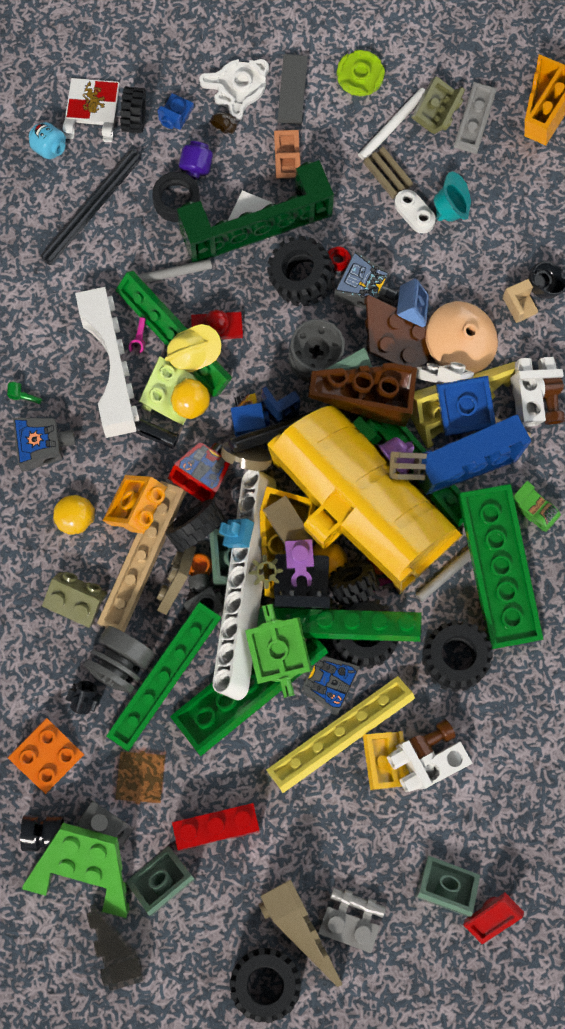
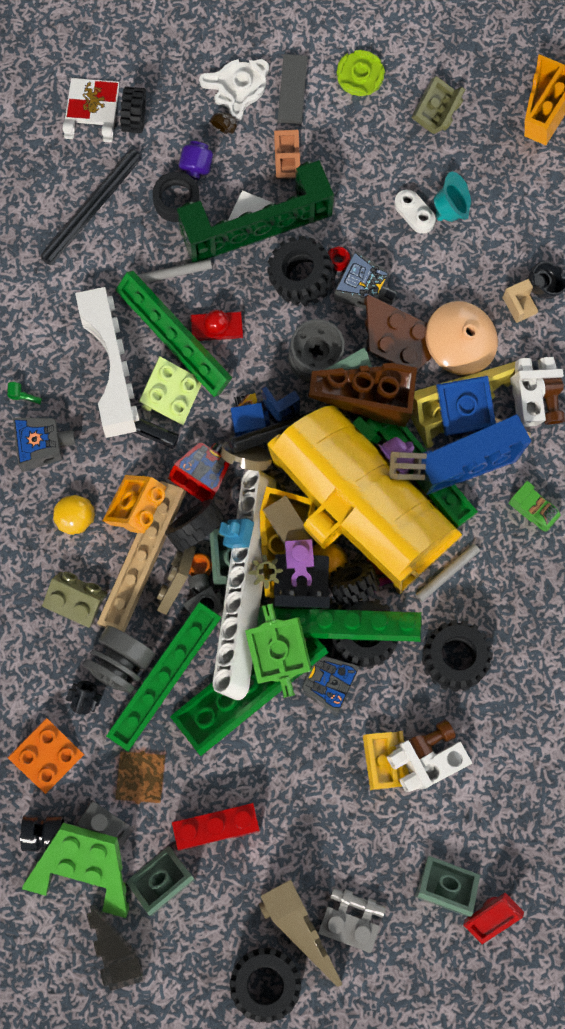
medium azure head [29,122,66,160] -> none
dark pink hand [129,317,146,353] -> none
blue bracket [158,93,194,130] -> none
light yellow piece [165,324,222,373] -> none
yellow hair [171,378,210,419] -> none
light yellow plate [266,676,415,793] -> none
white bar [358,88,425,160] -> none
dark tan tile [363,146,413,199] -> none
medium blue slope [397,278,429,327] -> none
white slope [416,362,474,383] -> none
light grey tile [454,82,497,154] -> none
green plate [458,484,544,650] -> none

